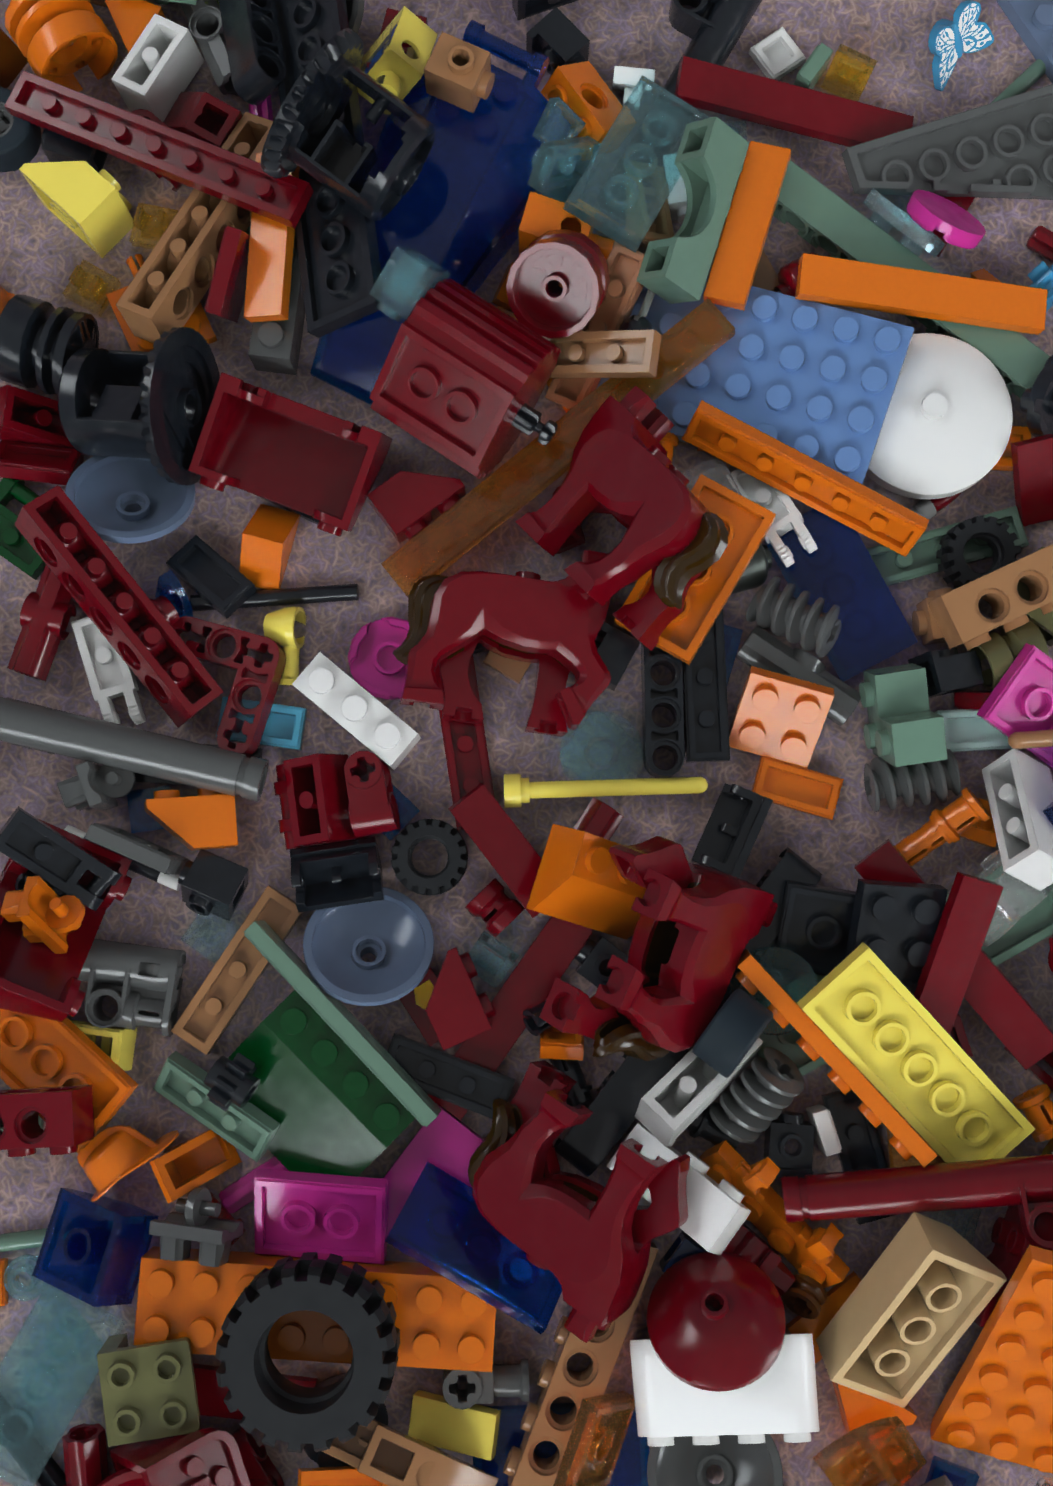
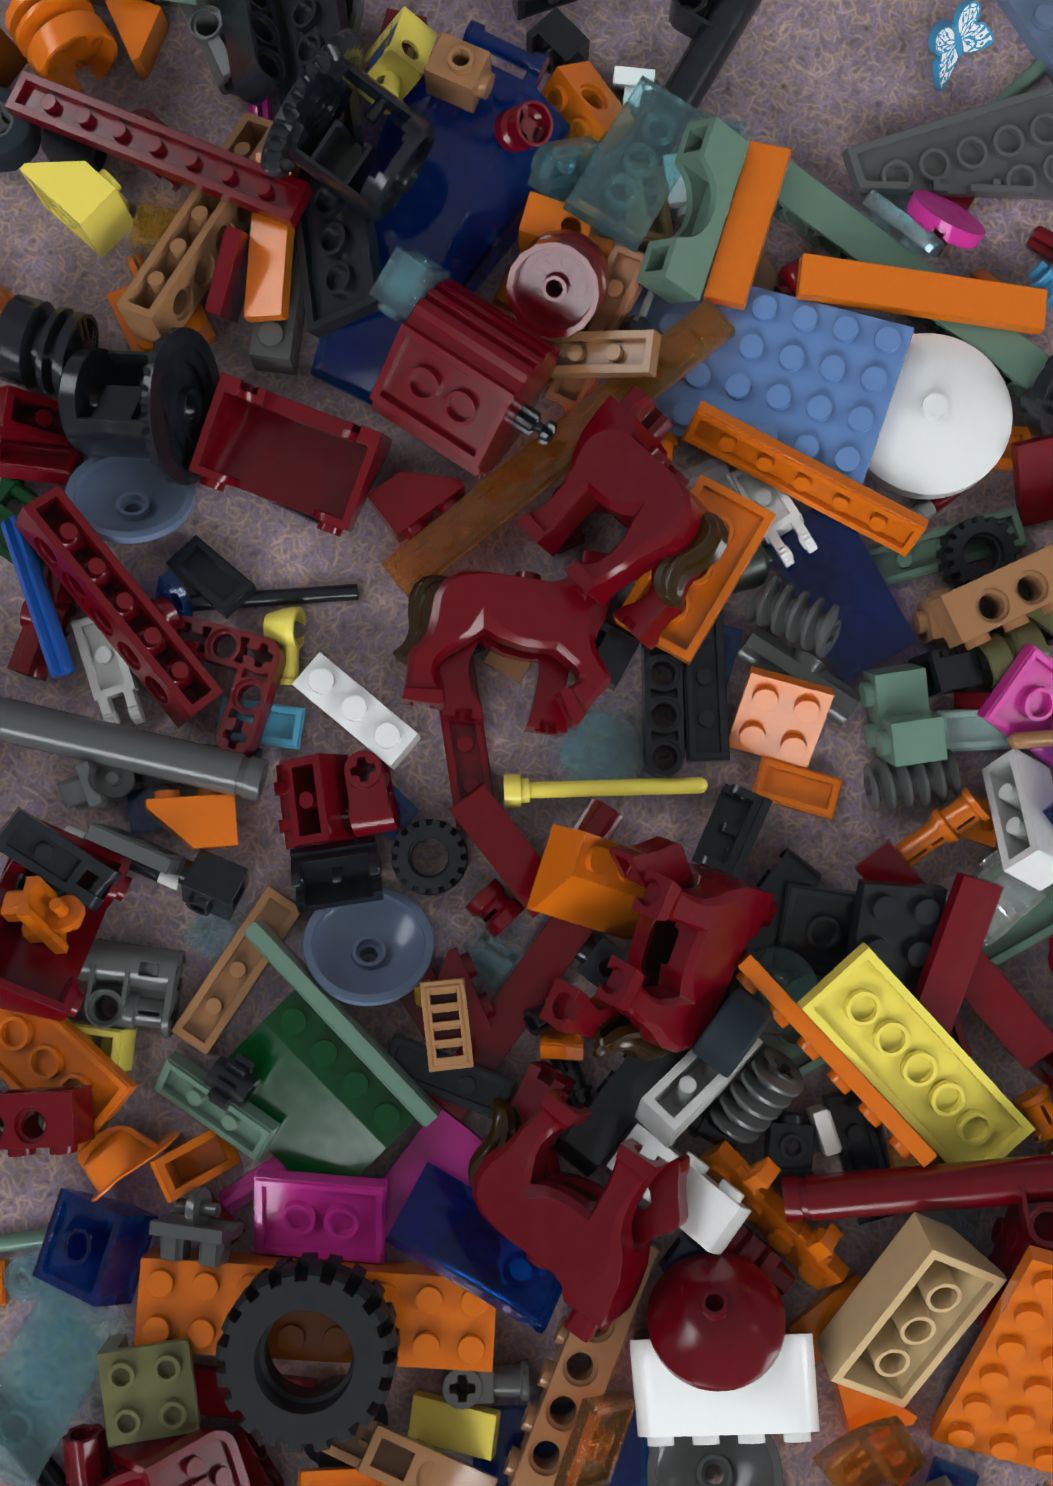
clear yellow tile [62,259,121,317] -> none
white brick [111,13,204,122] -> none
dark red slope [163,92,243,148] -> none
orange slope [239,504,300,590] -> none
dark pink tile [348,617,409,701] -> none
clear light blue tile [532,97,586,143] -> none
dark red tile [674,56,914,147] -> none
white tile [749,27,806,81] -> none
reddish brown bush [782,1274,827,1319] -> none
sand green tile [794,43,833,89] -> none
clear yellow tile [821,44,877,102] -> none
none -> blue axle [1,516,75,678]
none -> medium nougat slope [419,977,474,1072]
none -> dark red wheel [494,100,553,153]

